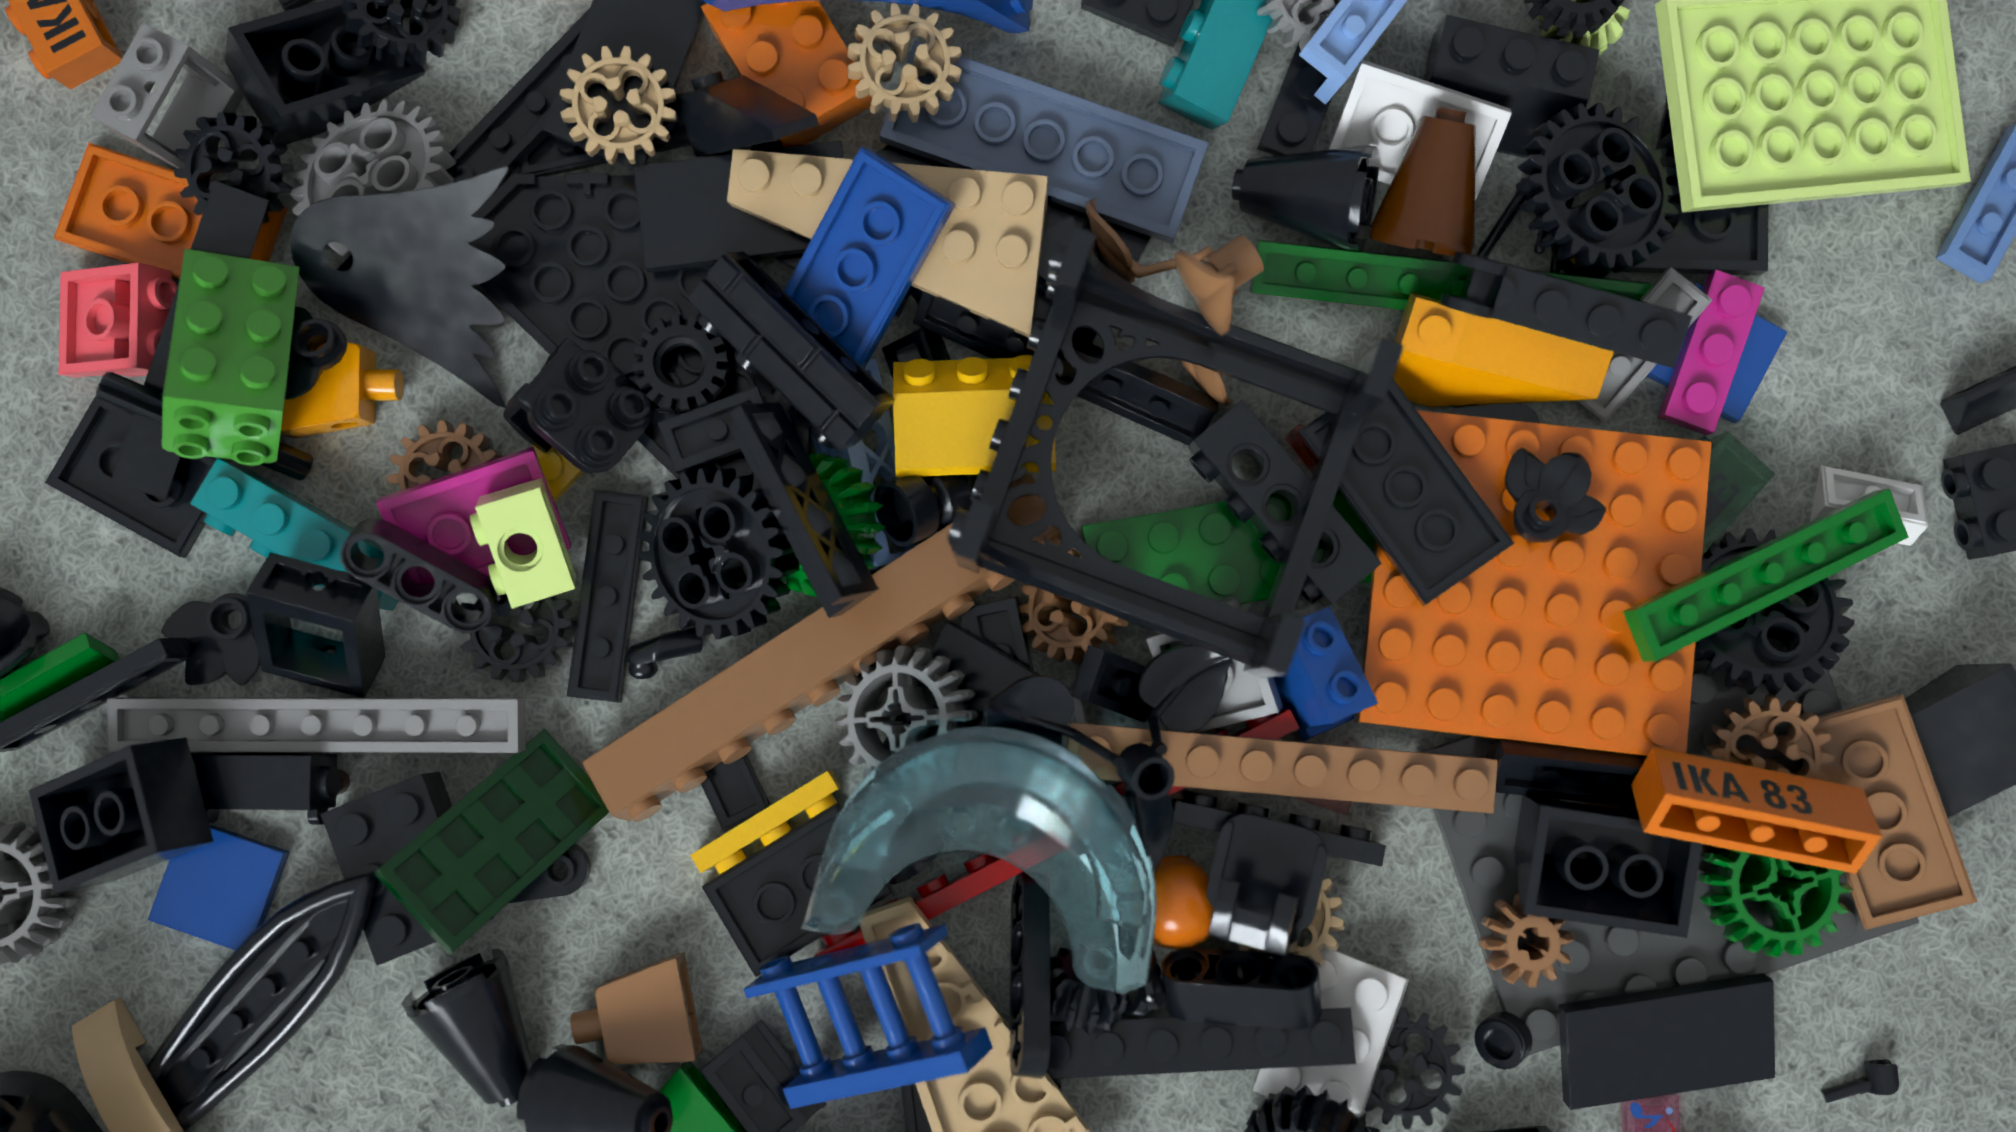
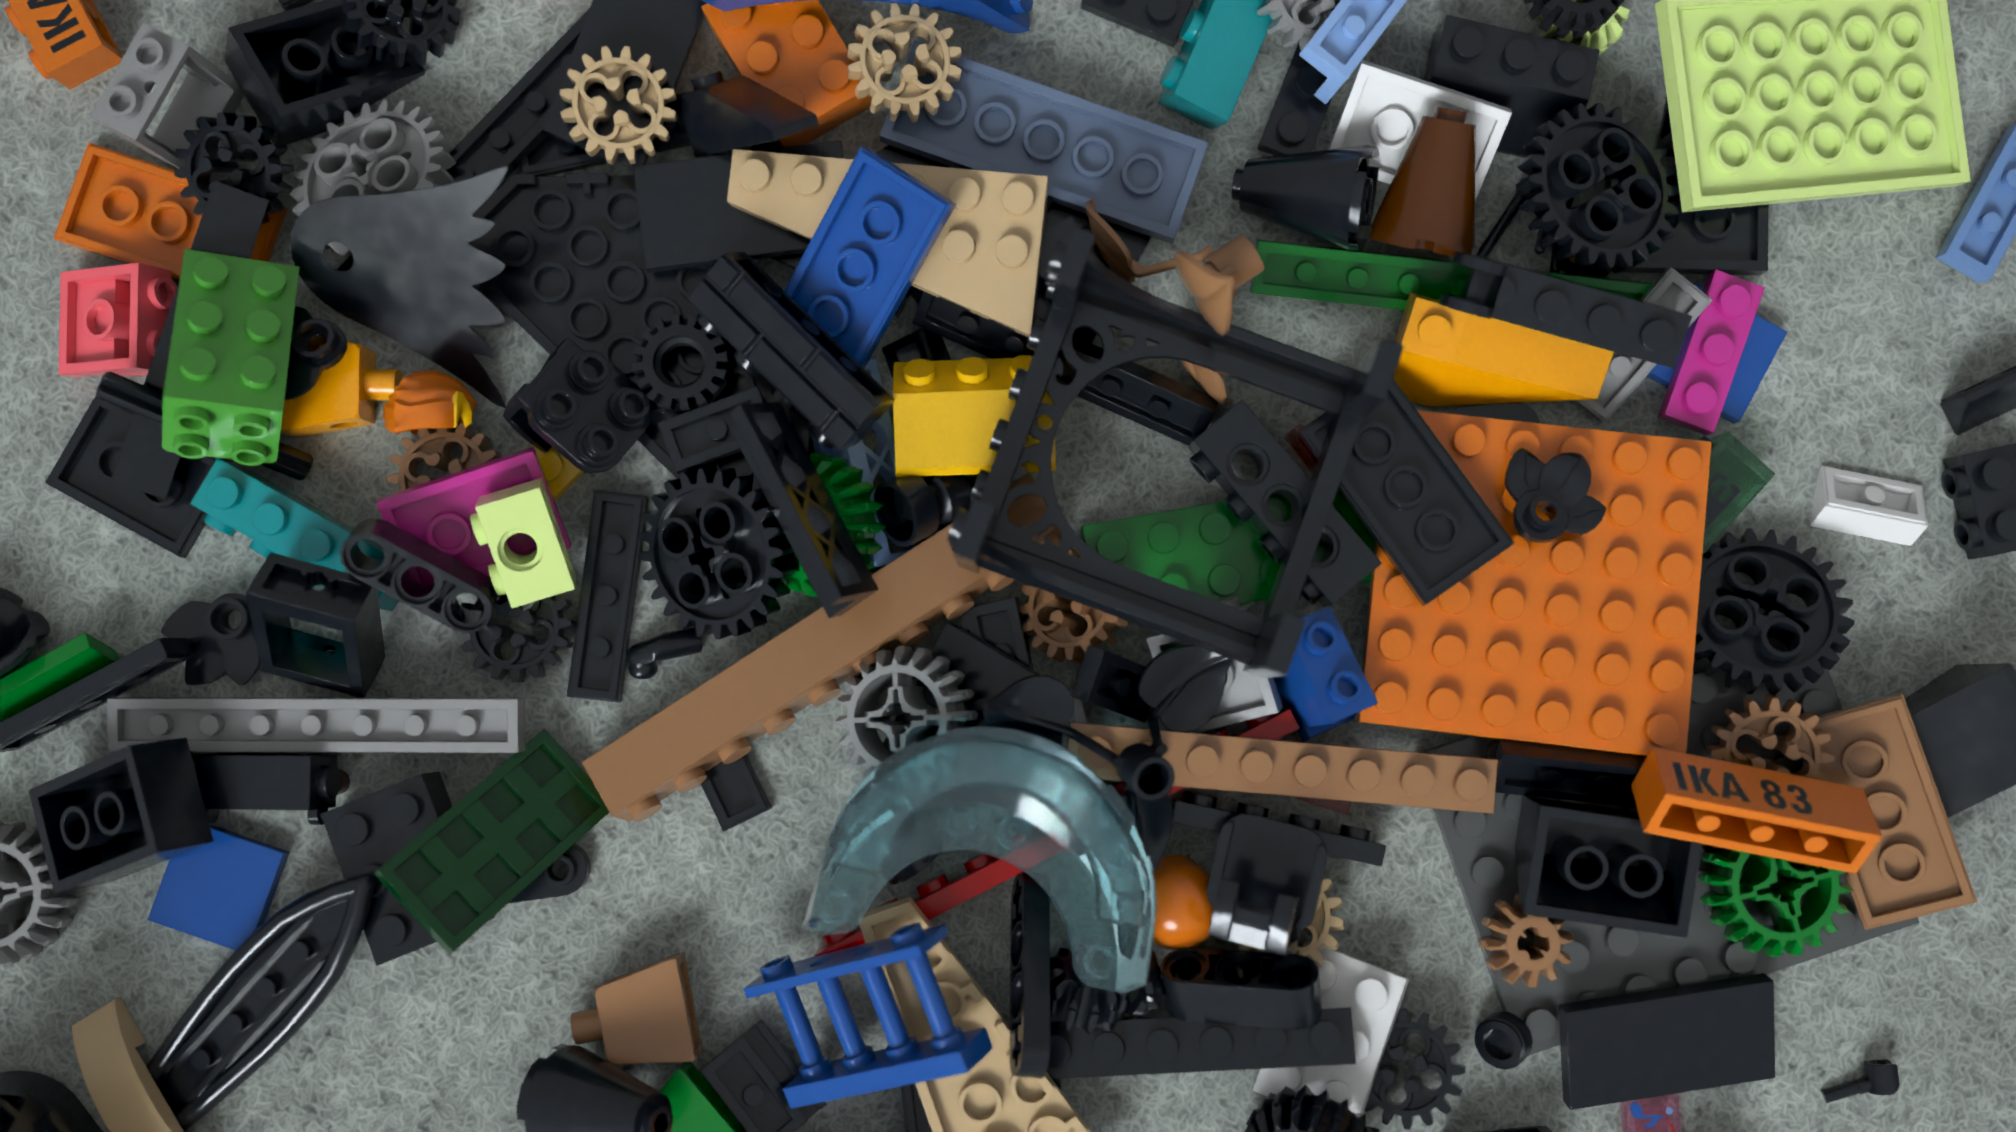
black cone [402,949,532,1107] -> none
yellow plate [690,769,843,875] -> none
black tile [701,803,892,977] -> none
green plate [1623,489,1909,662] -> none
none -> orange hair [382,370,478,435]

